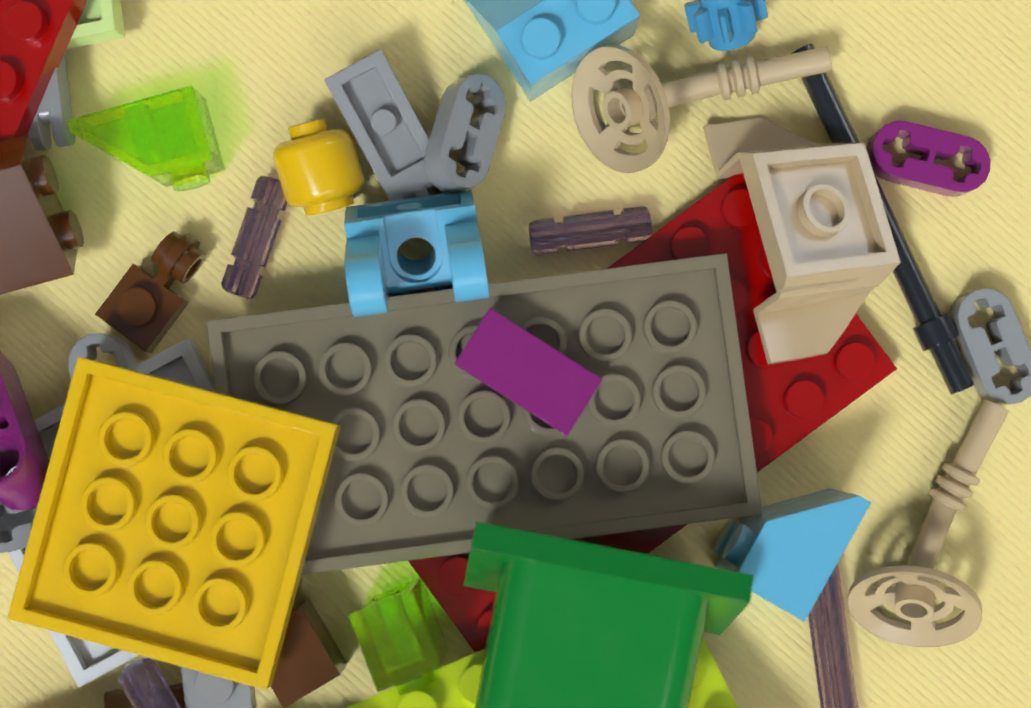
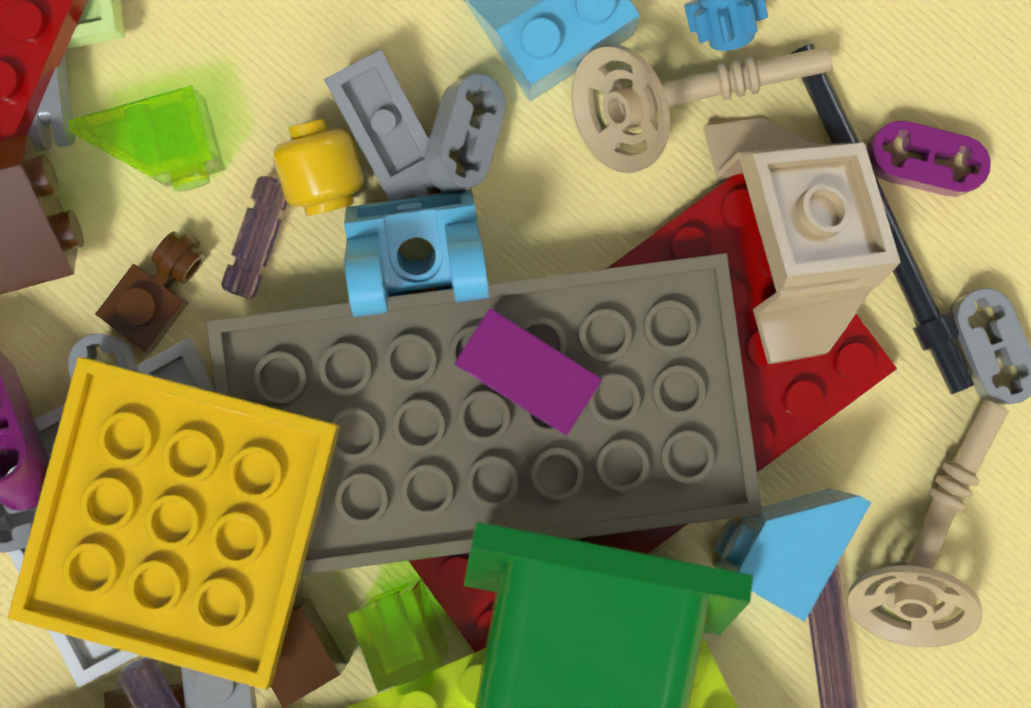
axle [528,206,652,255] -> none

